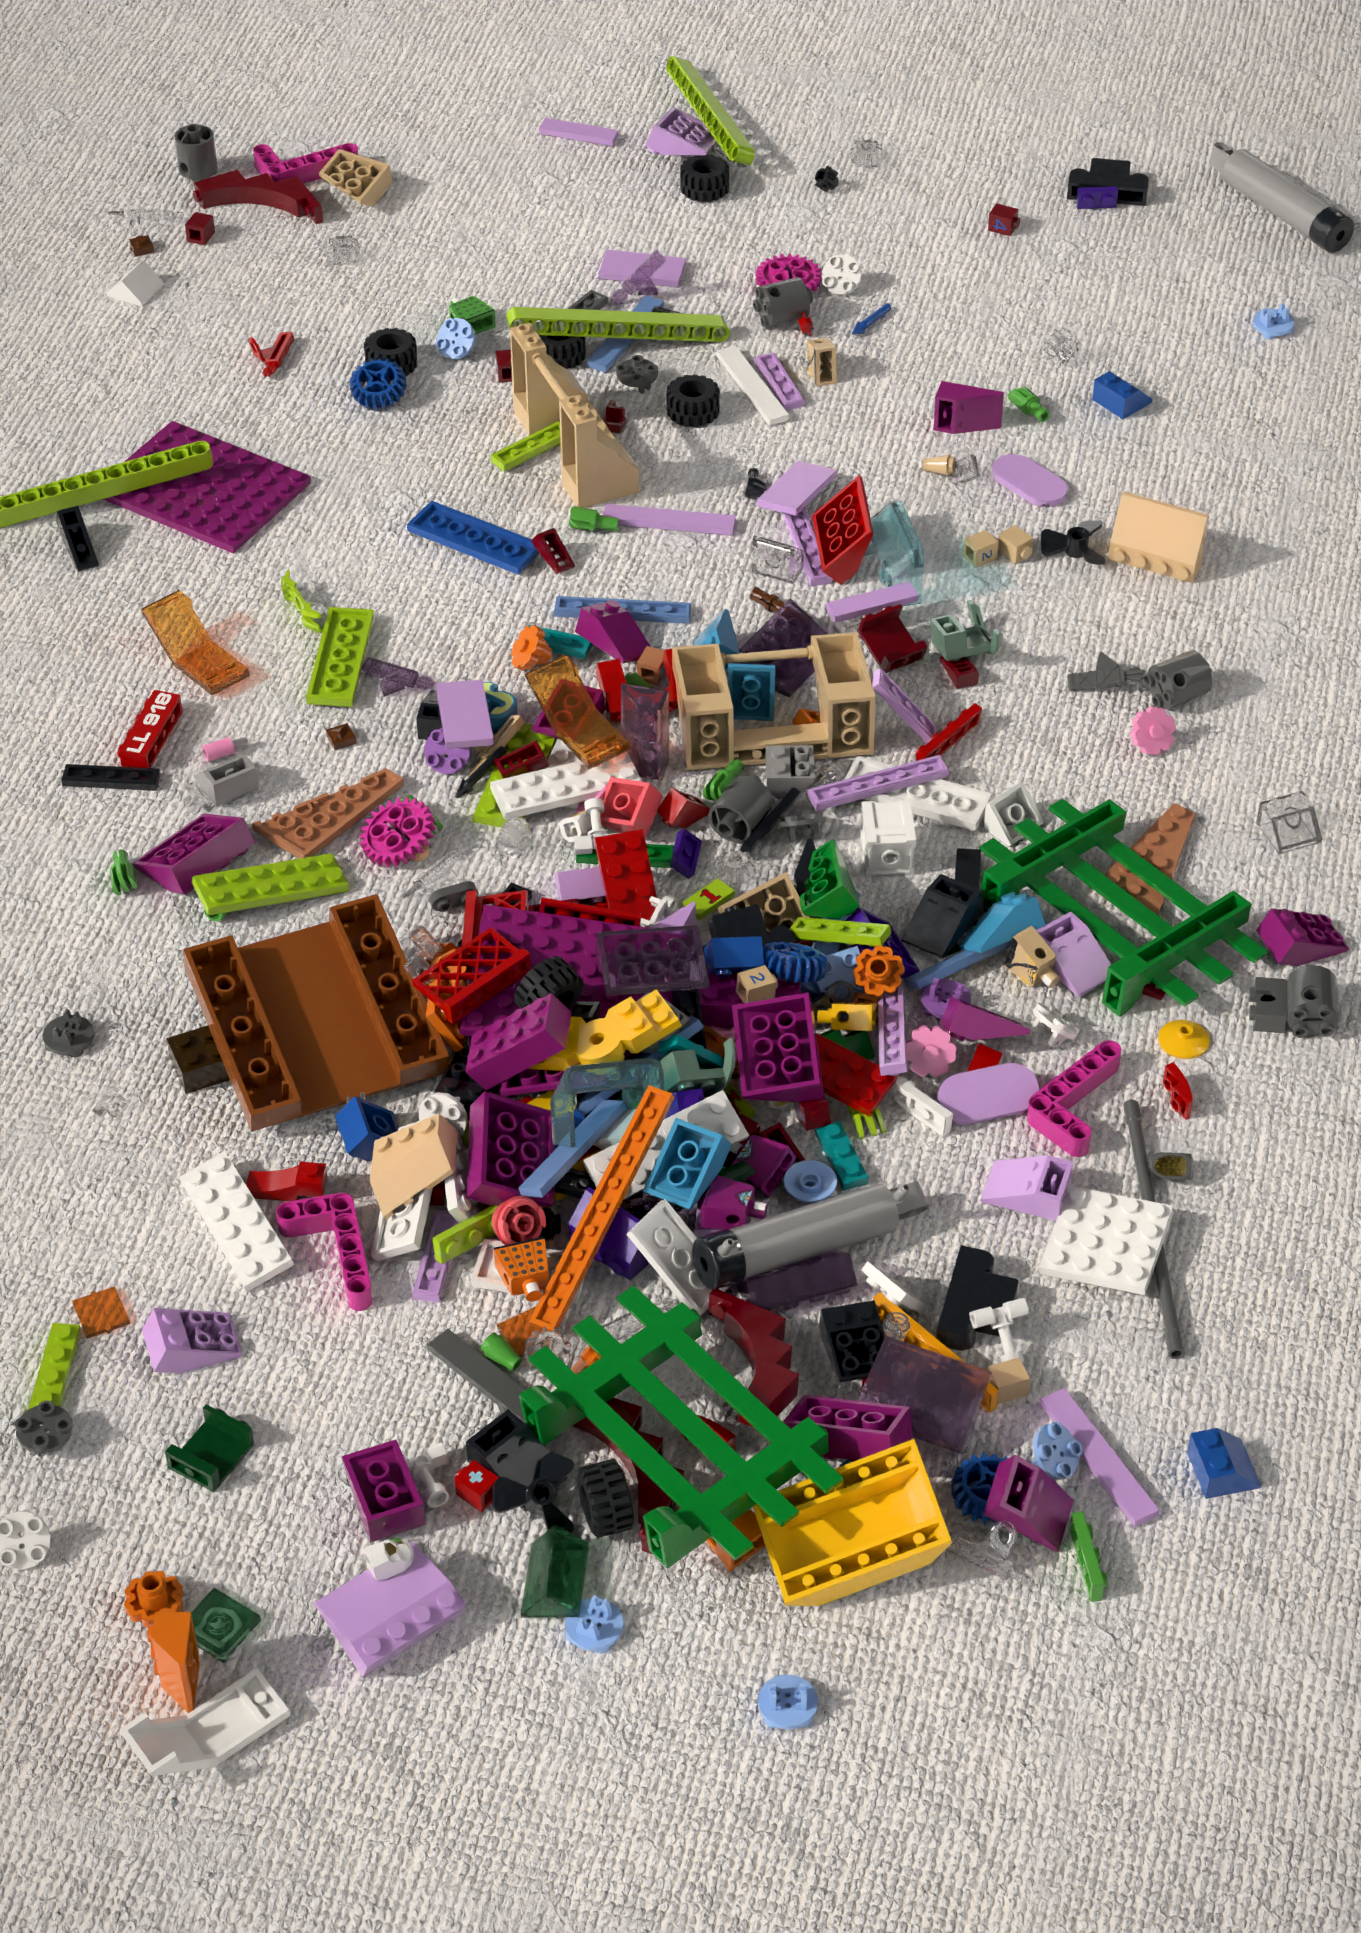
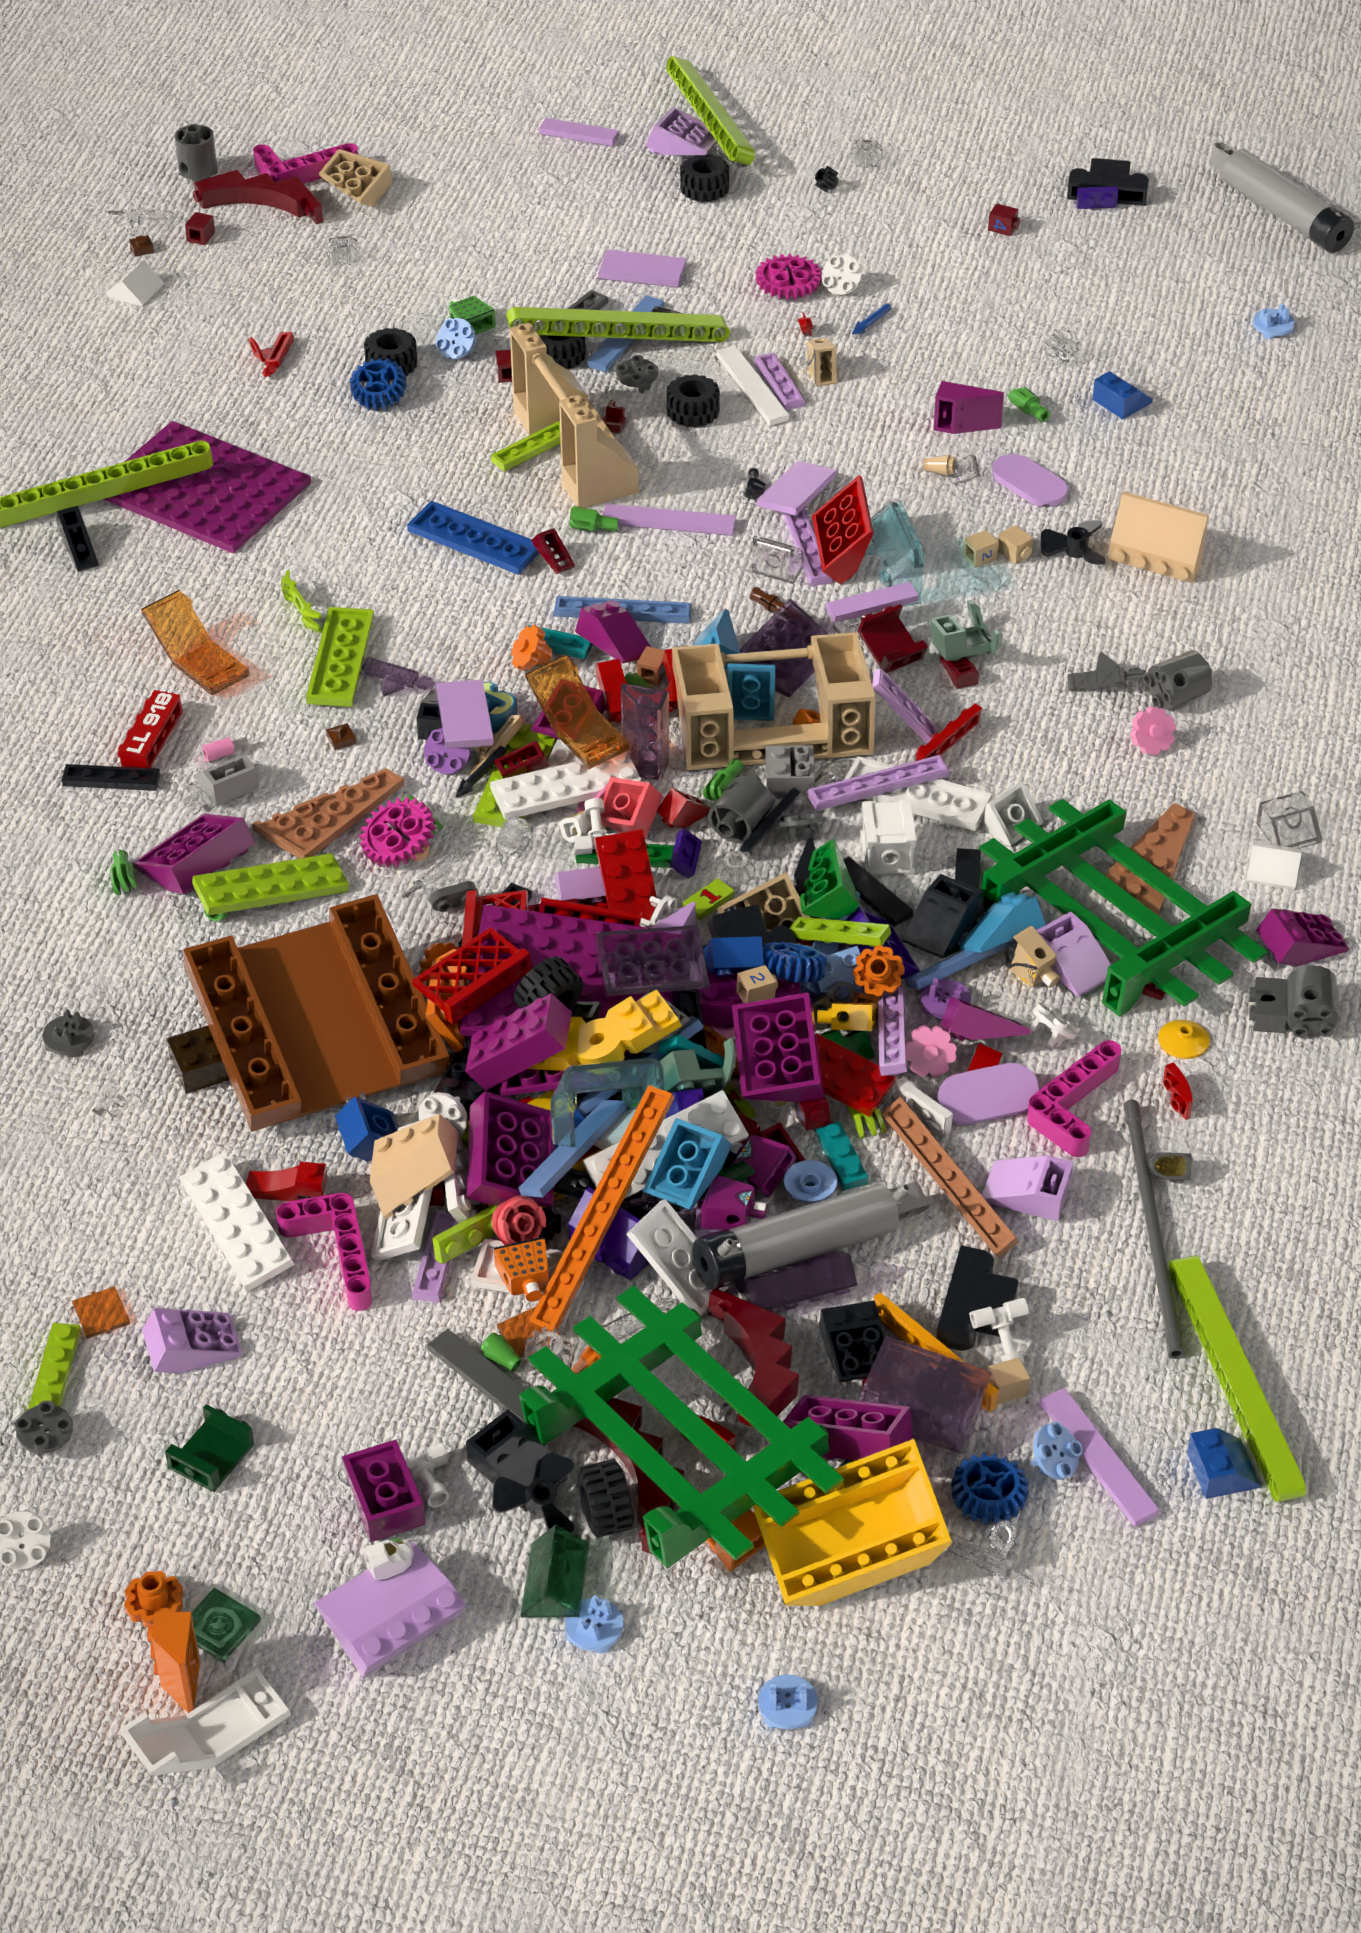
clear piece [403,925,443,984] -> none
red brick [455,1460,499,1513] -> none
clear purple piece [611,250,666,305] -> none
dark grey cylinder [753,277,813,328] -> none
white plate [861,1262,926,1313] -> none
clear cone [883,1312,911,1355] -> none
magenta slope [983,1455,1074,1552] -> none
white plate [1039,1186,1173,1295] -> none
bright green plate [1069,1511,1108,1602] -> none
none -> black tile [843,856,913,927]
none -> nougat plate [881,1096,1019,1259]
none -> lime beam [1169,1255,1306,1503]
none -> white slope [1246,841,1302,890]

